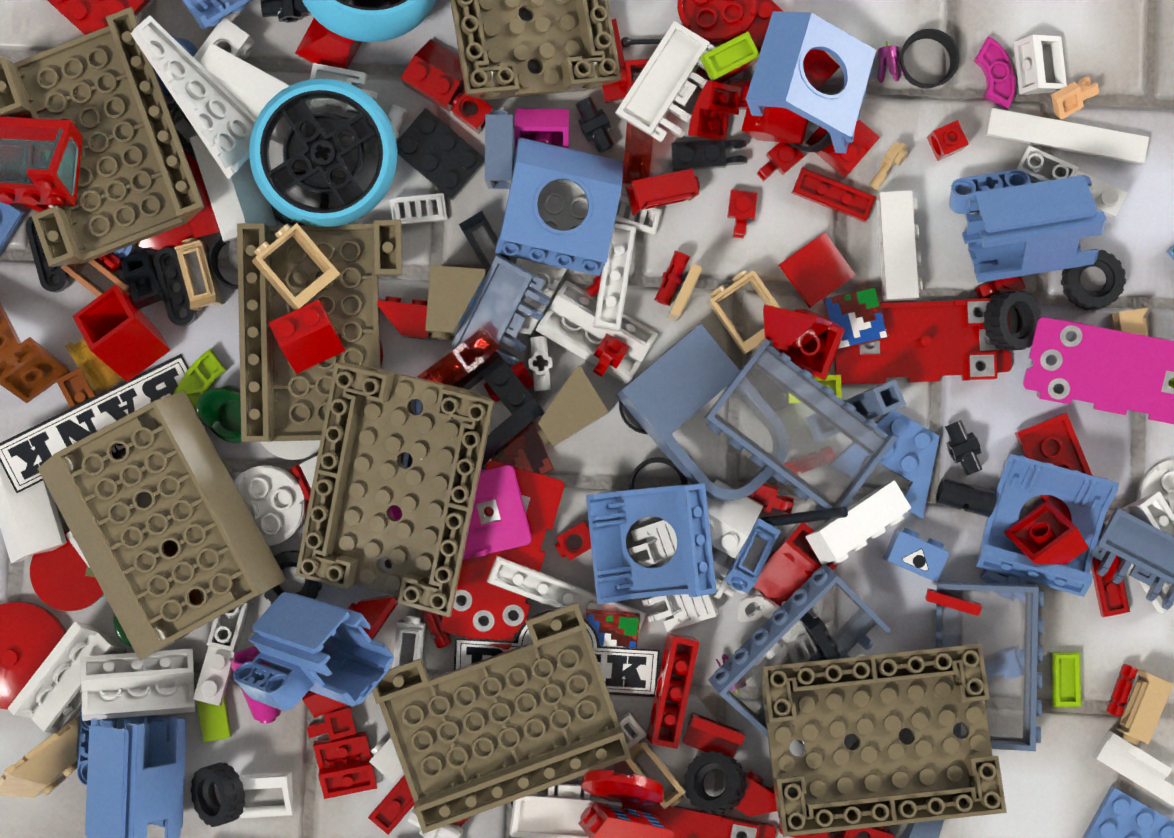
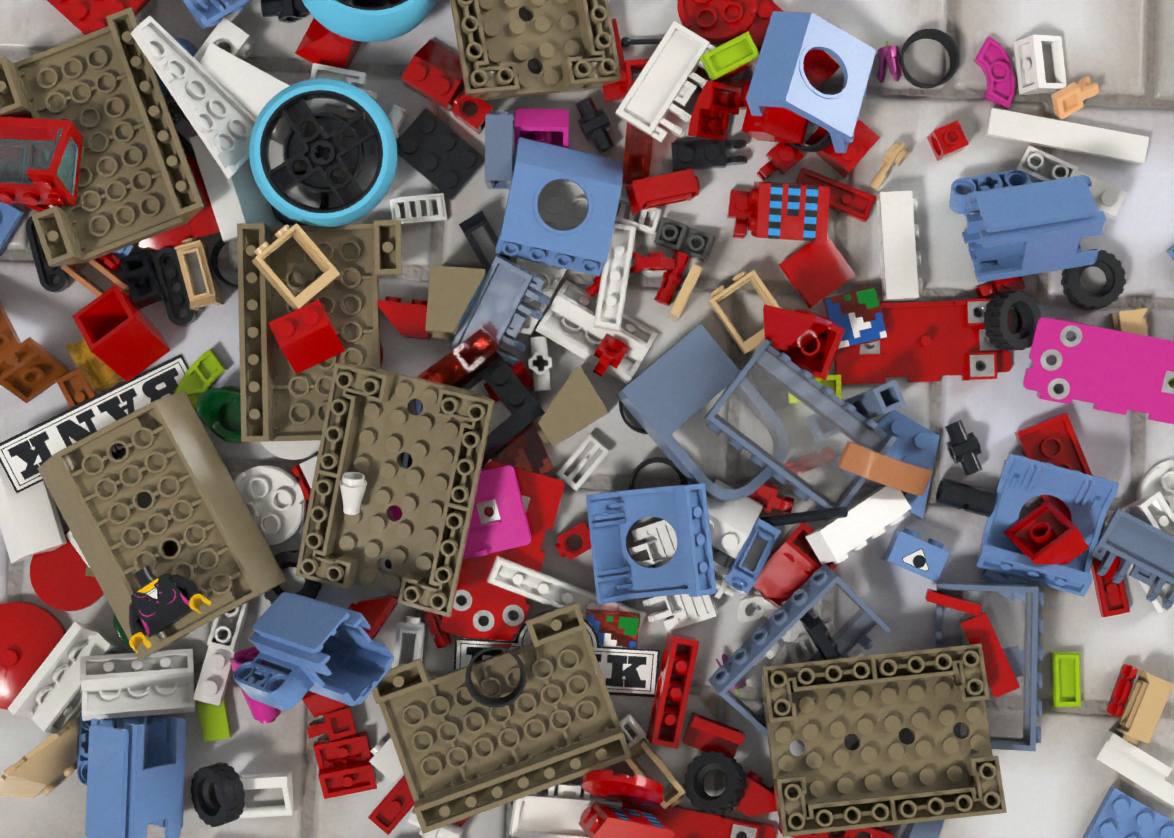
none -> black torso [129,566,211,653]
none -> white cone [339,472,367,515]
none -> black tyre [465,647,526,708]
none -> white tile [556,433,611,491]
none -> red plate [629,252,675,274]
none -> dark grey slope [654,217,716,262]
none -> red slope [747,181,830,242]
none -> nougat slope [837,441,933,496]
none -> red tile [960,612,1020,698]

